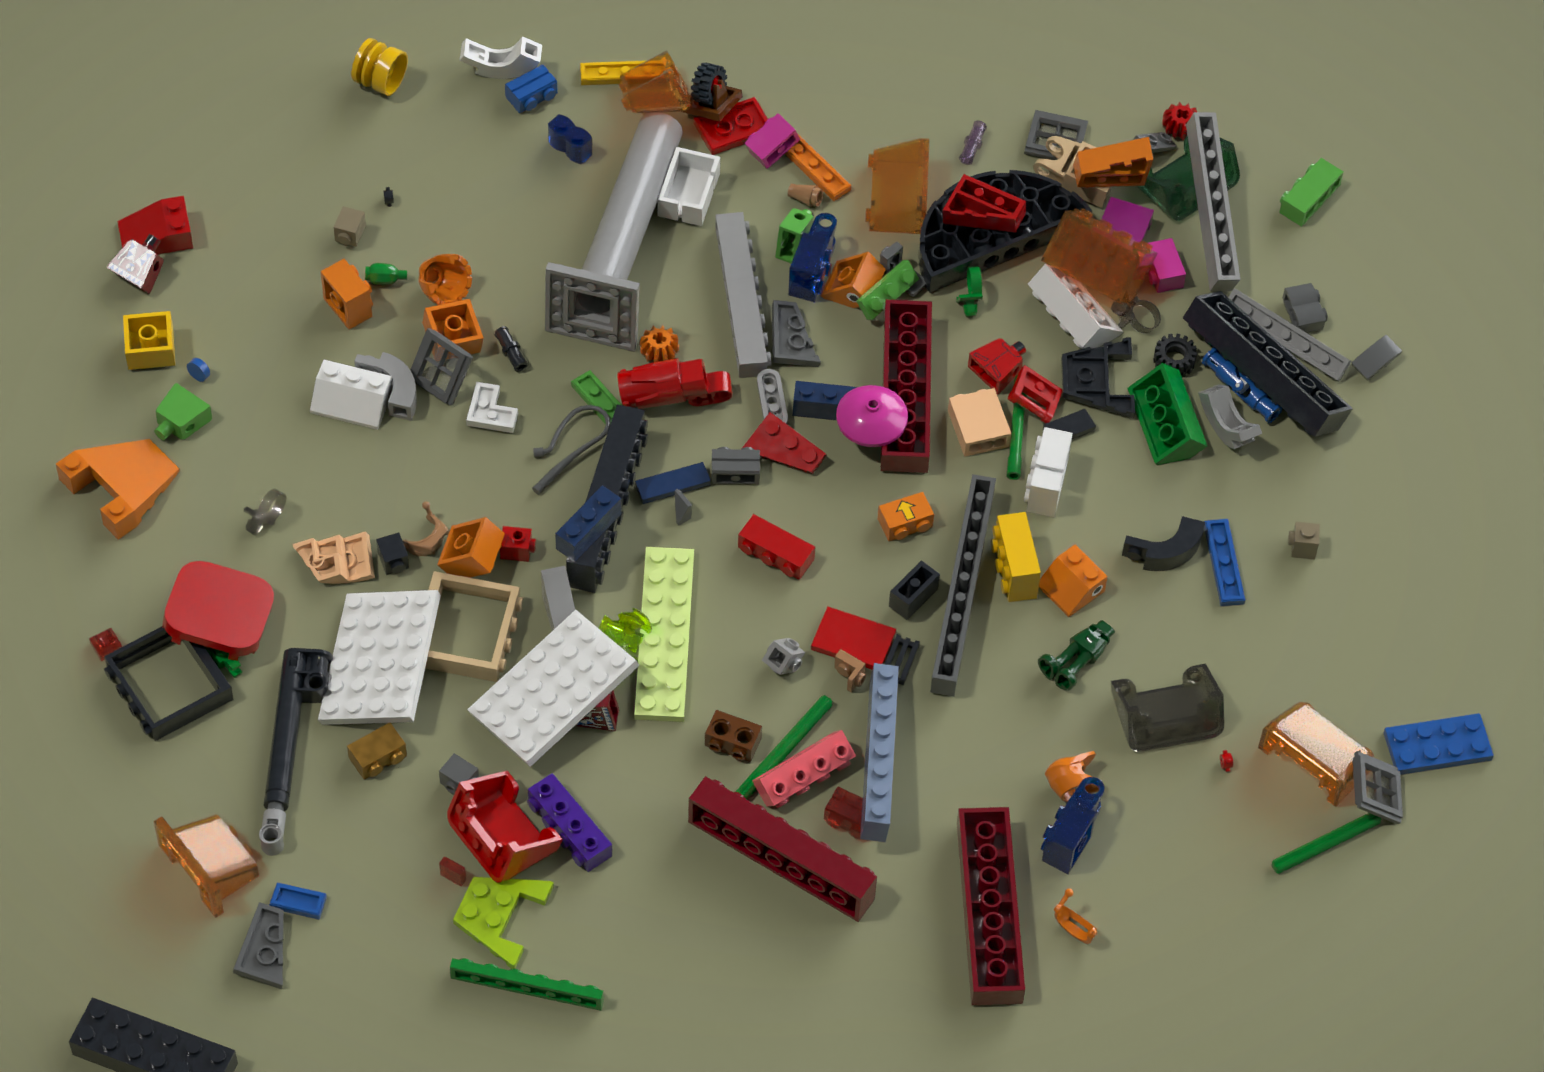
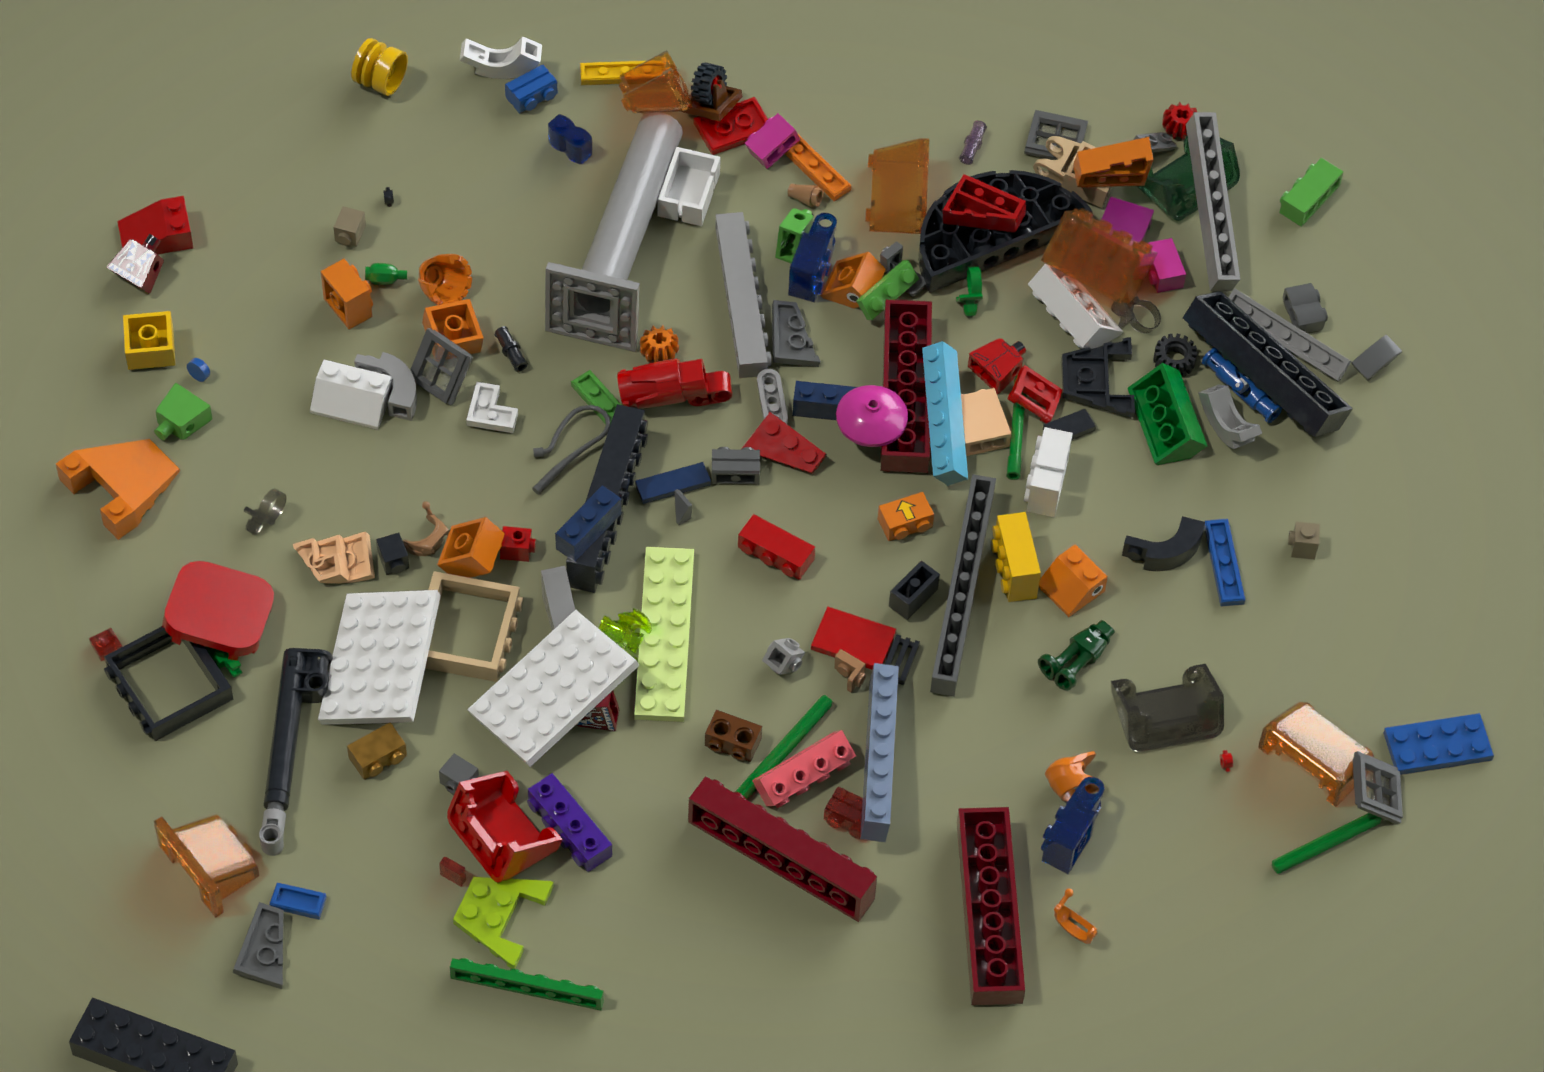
none -> medium azure brick [922,341,968,486]

